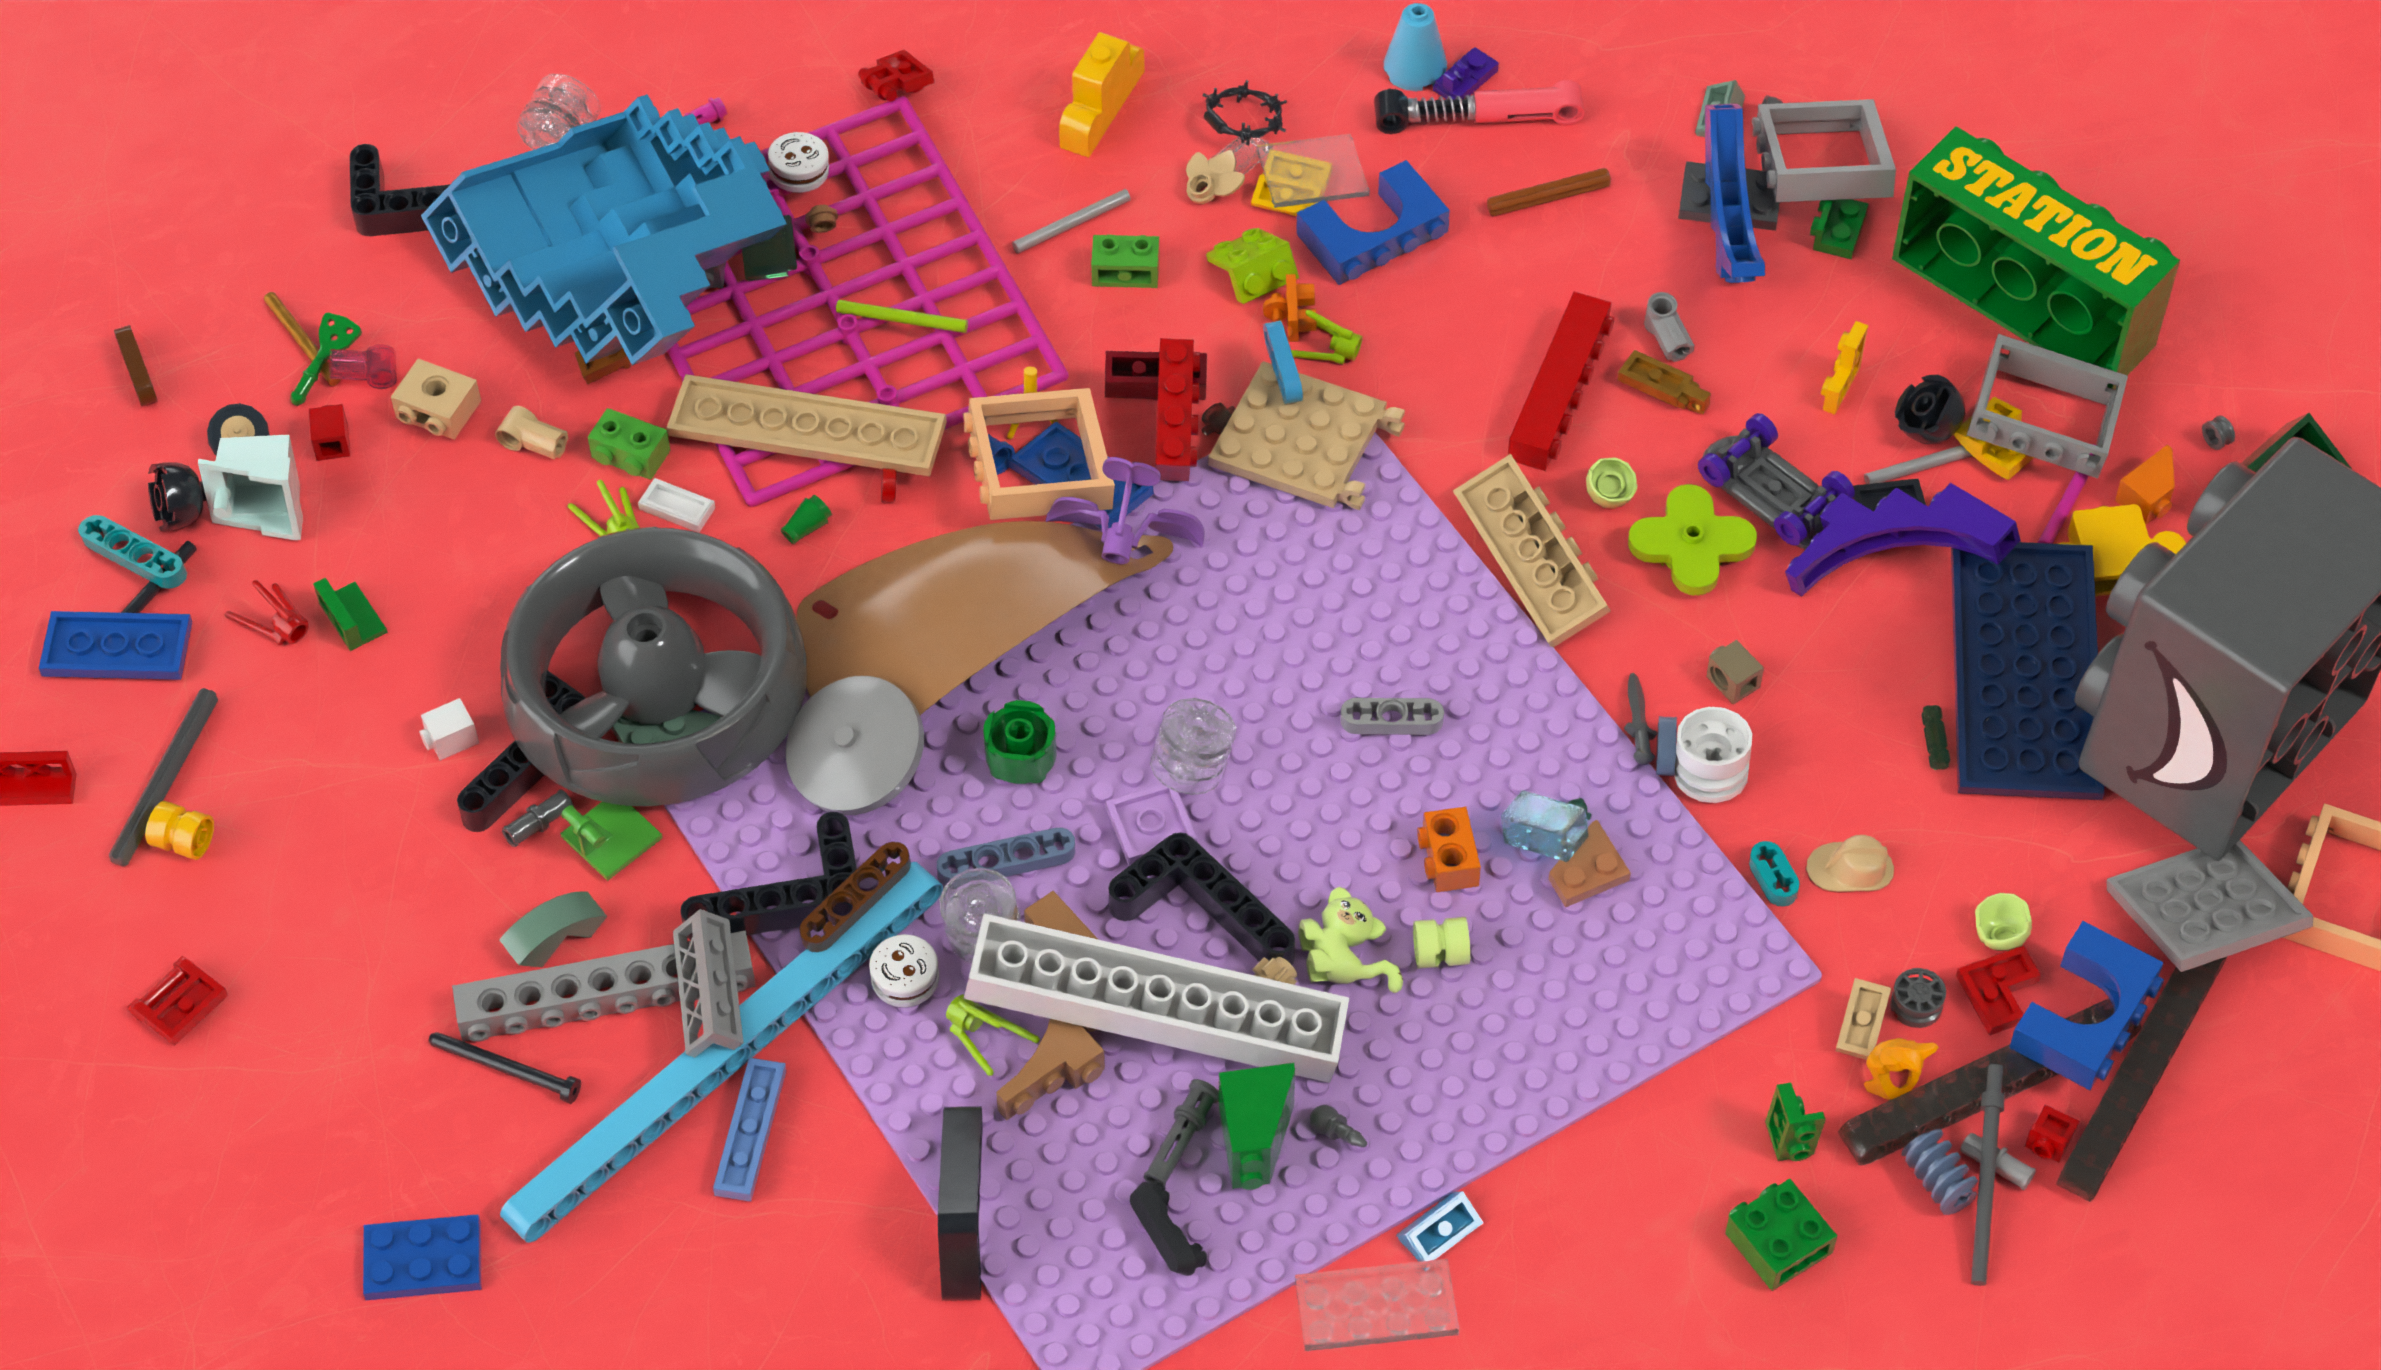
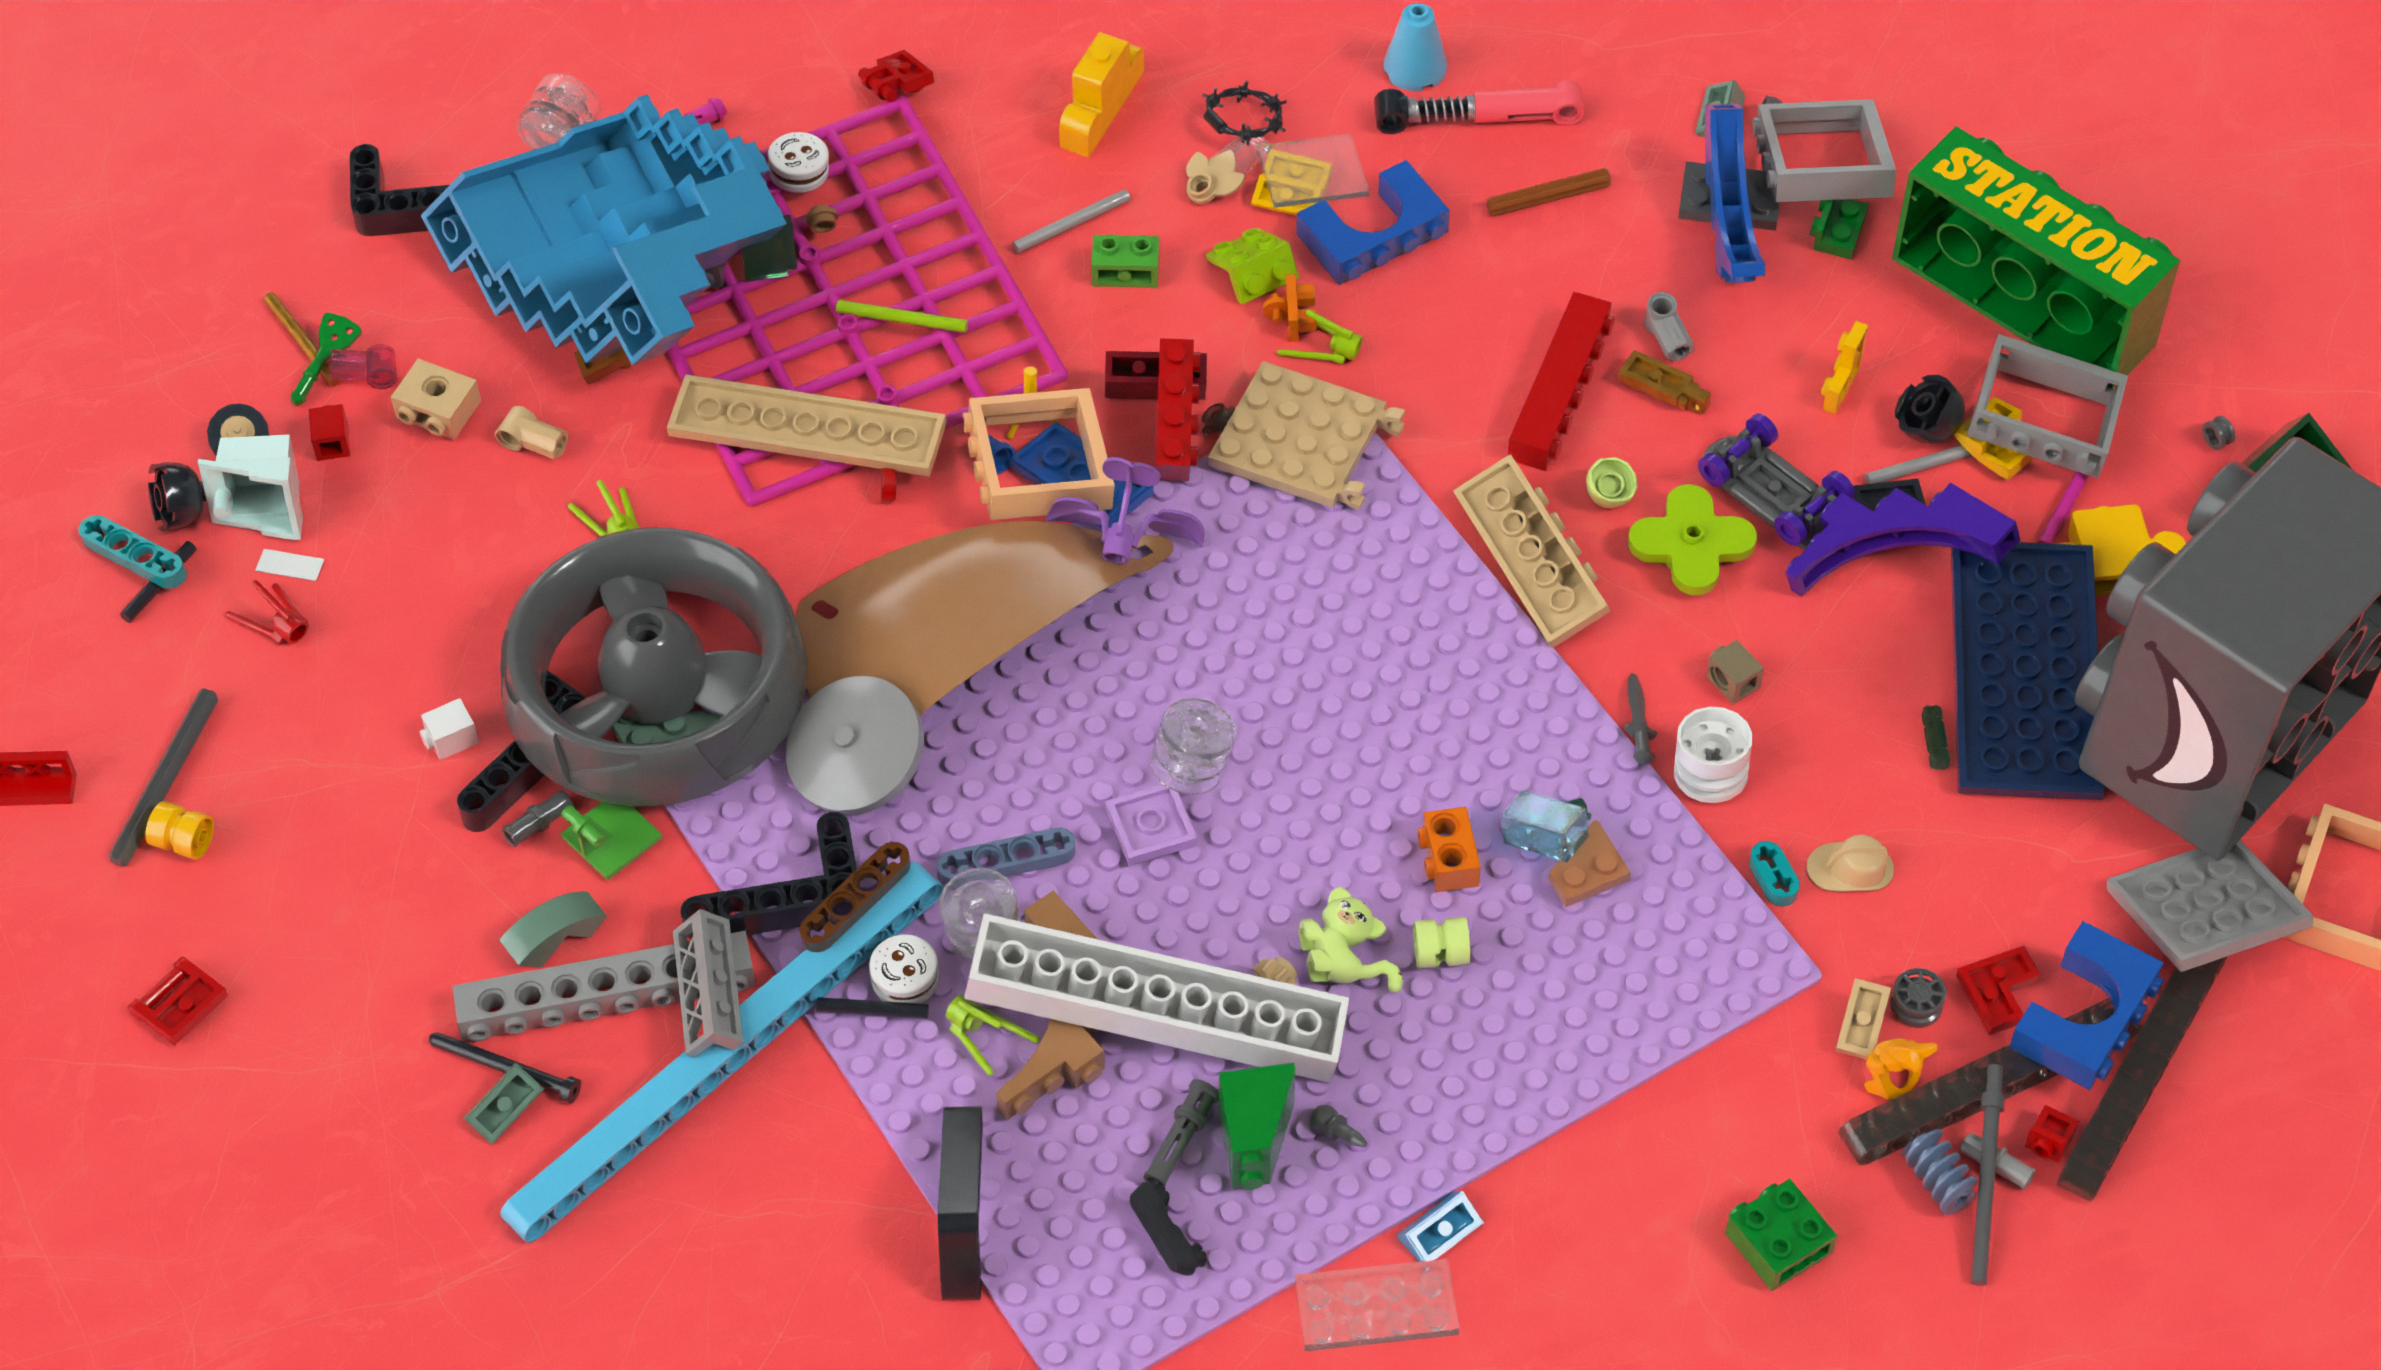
blue plate [39,611,193,680] -> none
reddish brown beam [114,325,158,407] -> none
green panel [313,577,388,651] -> none
blue plate [363,1214,482,1301] -> none
bright green brick [588,408,671,480] -> none
white tile [638,478,715,533] -> none
medium blue plate [713,1058,787,1202] -> none
green cone [781,495,832,544] -> none
green brick [983,700,1057,784] -> none
black beam [1108,832,1295,965] -> none
dark azure beam [1263,320,1303,404] -> none
light grey beam [1340,698,1444,735] -> none
dark purple plate [1433,47,1499,100] -> none
sand blue beam [1656,716,1677,776] -> none
green bracket [1765,1082,1826,1161] -> none
yellowish green hair [1975,893,2032,951] -> none
orange slope [2115,444,2175,525] -> none
none -> white sticker [255,549,324,581]
none -> sand green slope [463,1062,544,1144]
none -> black bar [816,997,929,1019]

